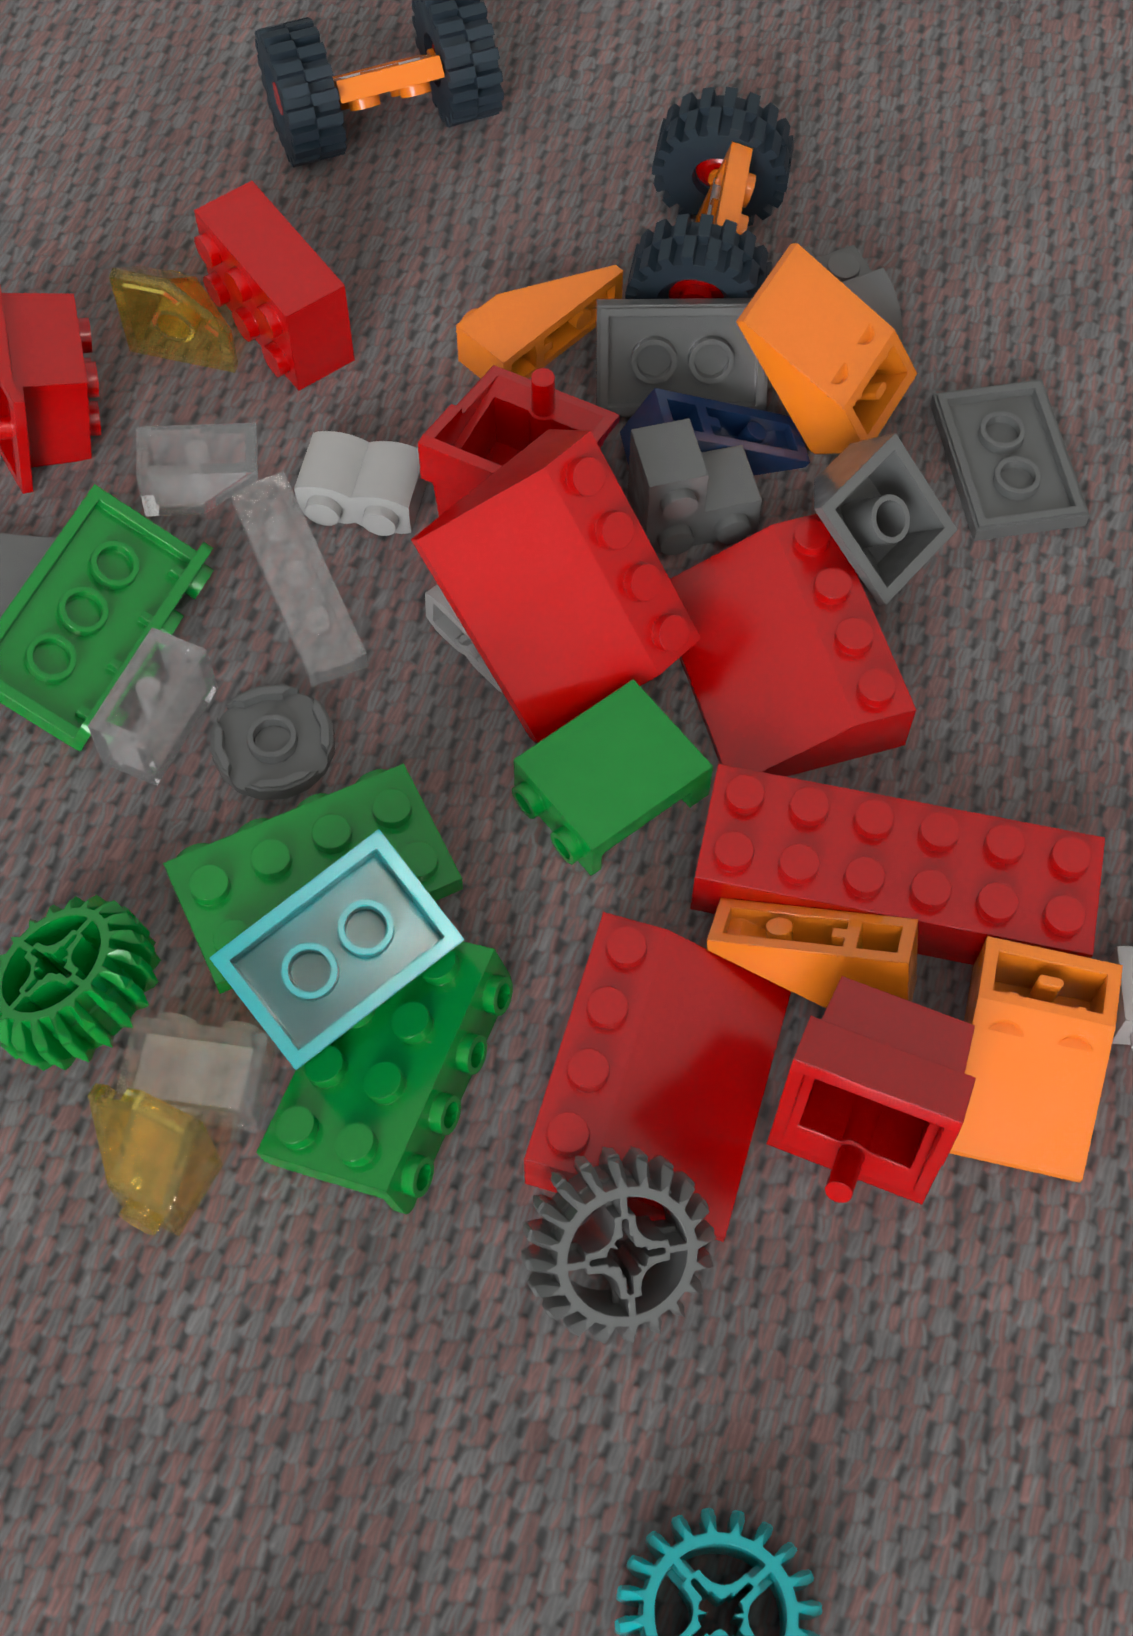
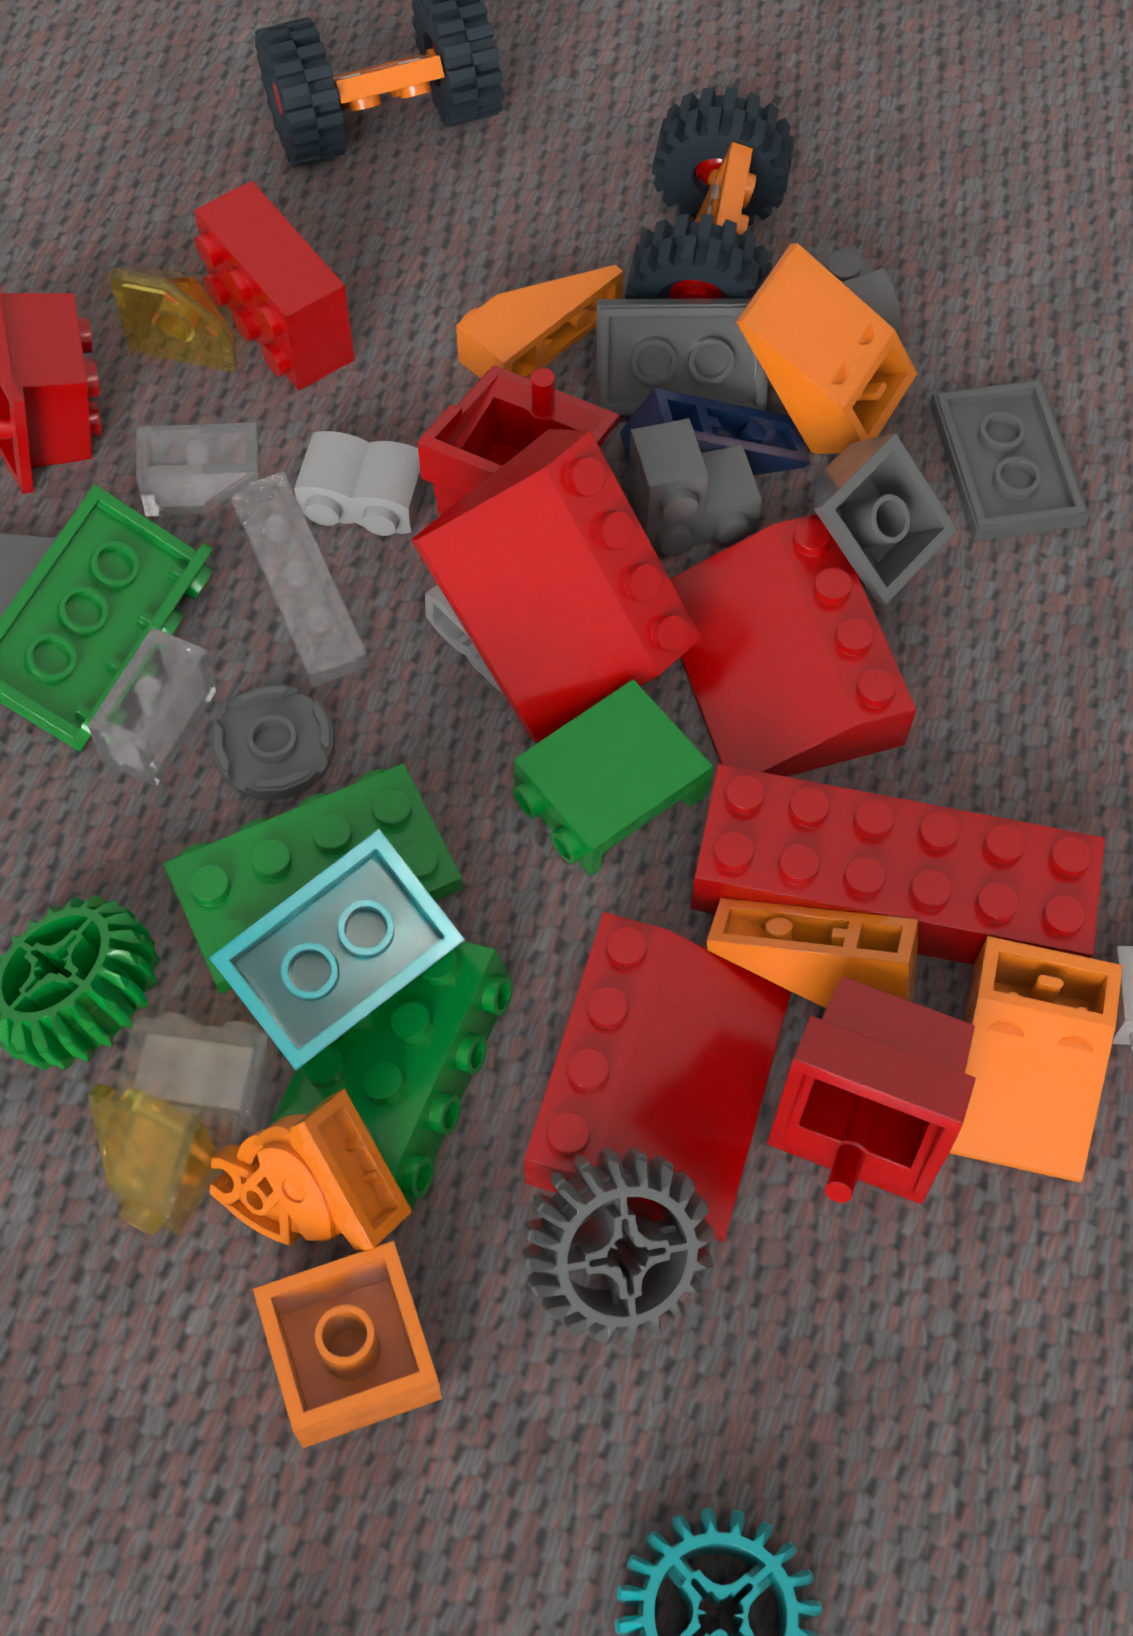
none -> orange piece [210,1088,412,1251]
none -> orange brick [253,1241,443,1448]

